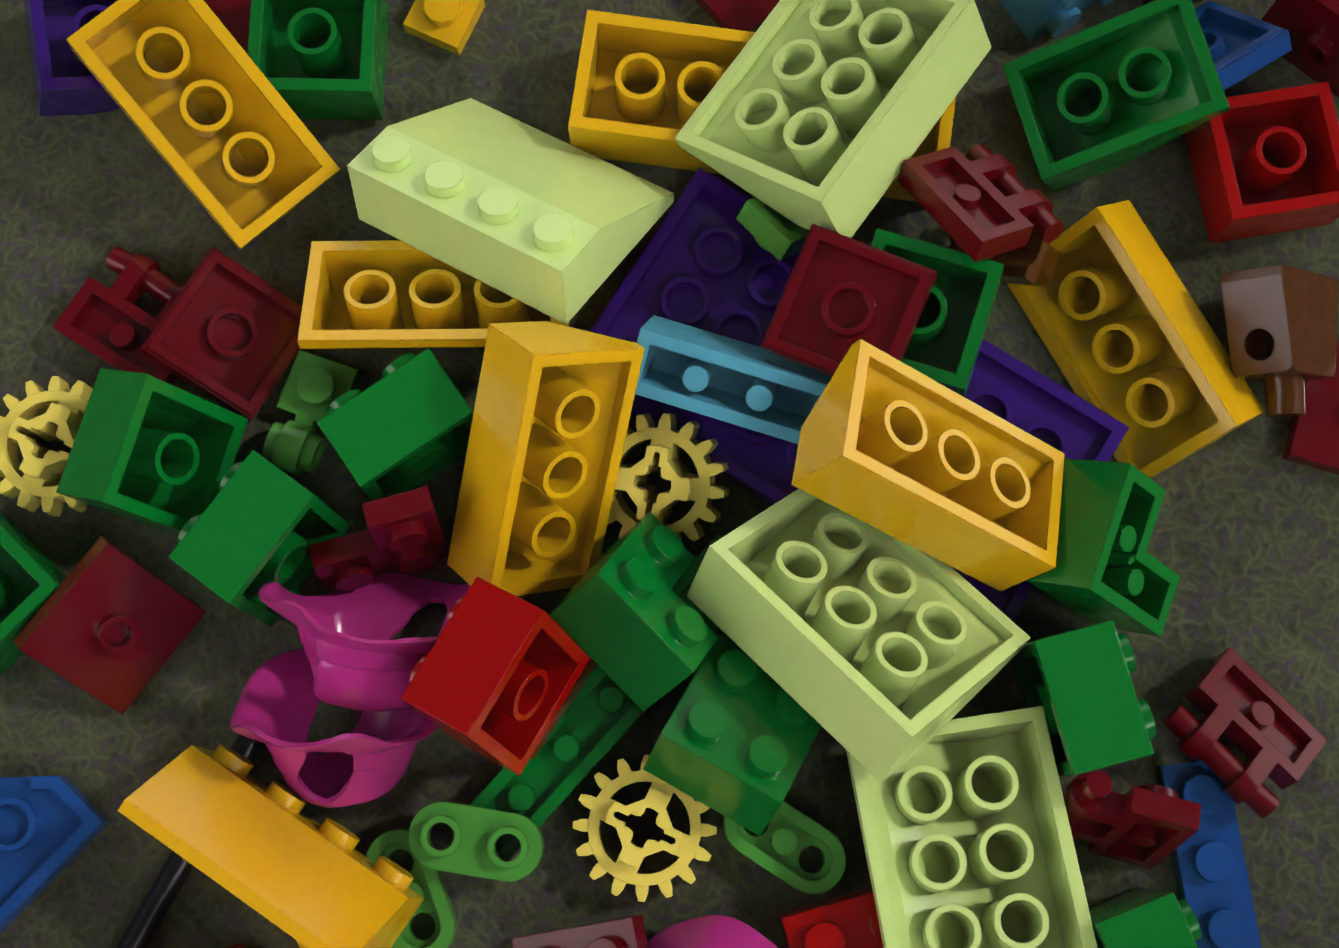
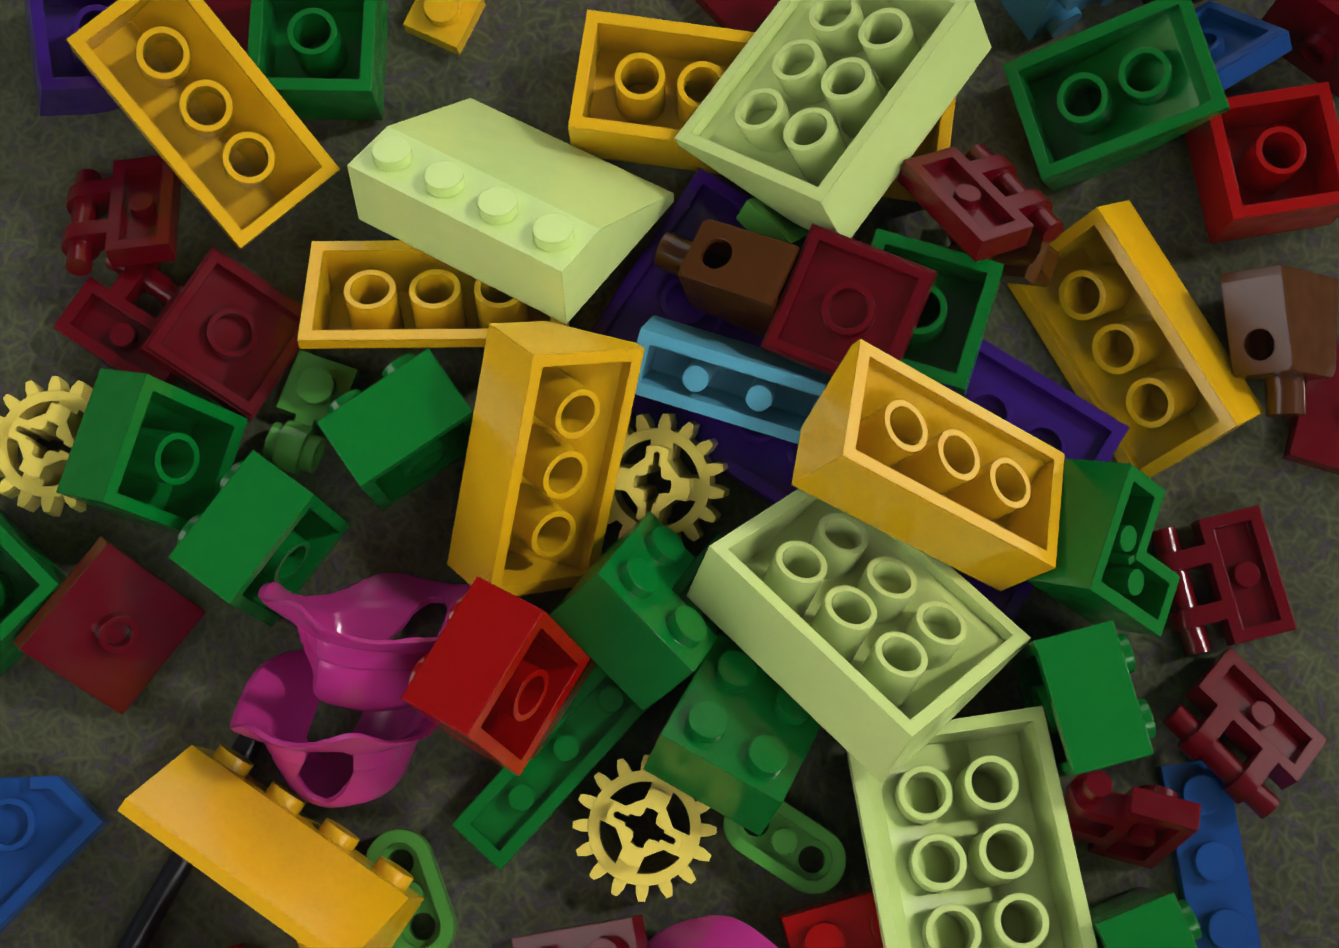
dark red plate [308,486,449,591] -> none
bright green plate [408,802,544,882] -> none
none -> dark red plate [61,155,181,276]
none -> reddish brown torso [654,219,800,339]
none -> dark red plate [1151,505,1297,657]

